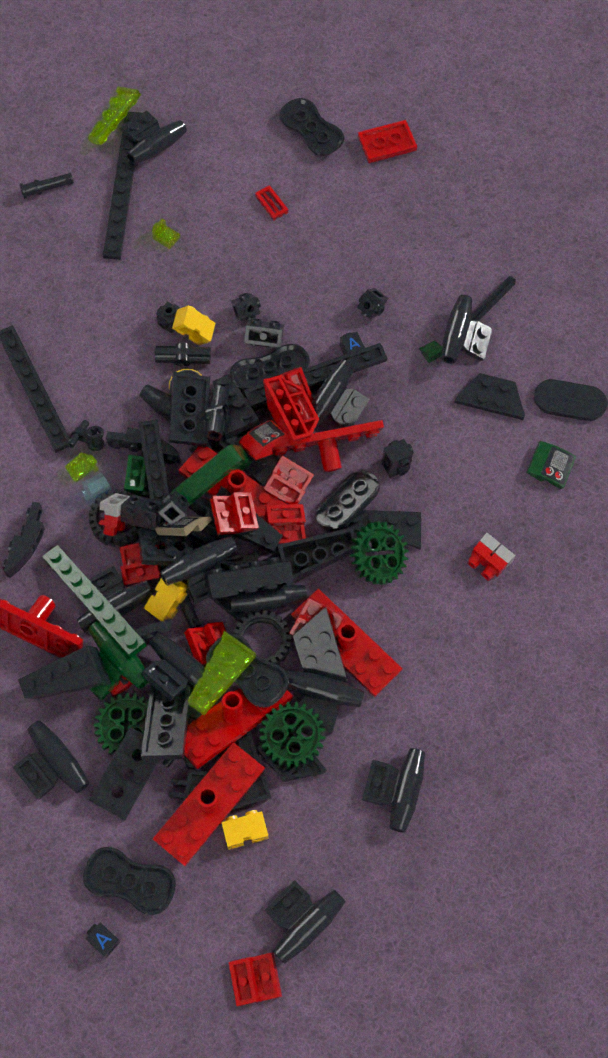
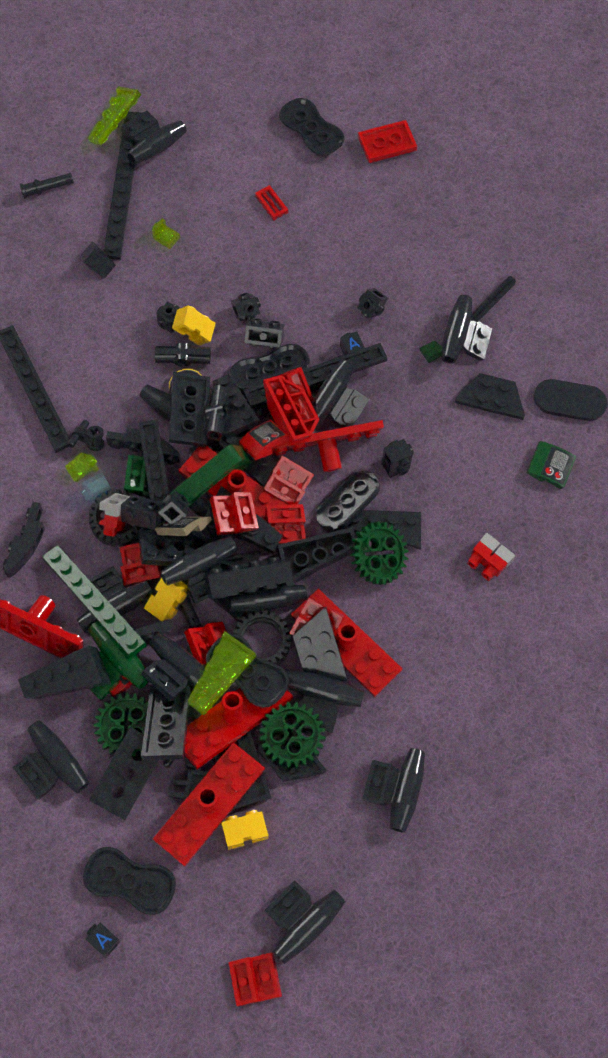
none -> black slope [81,241,116,278]

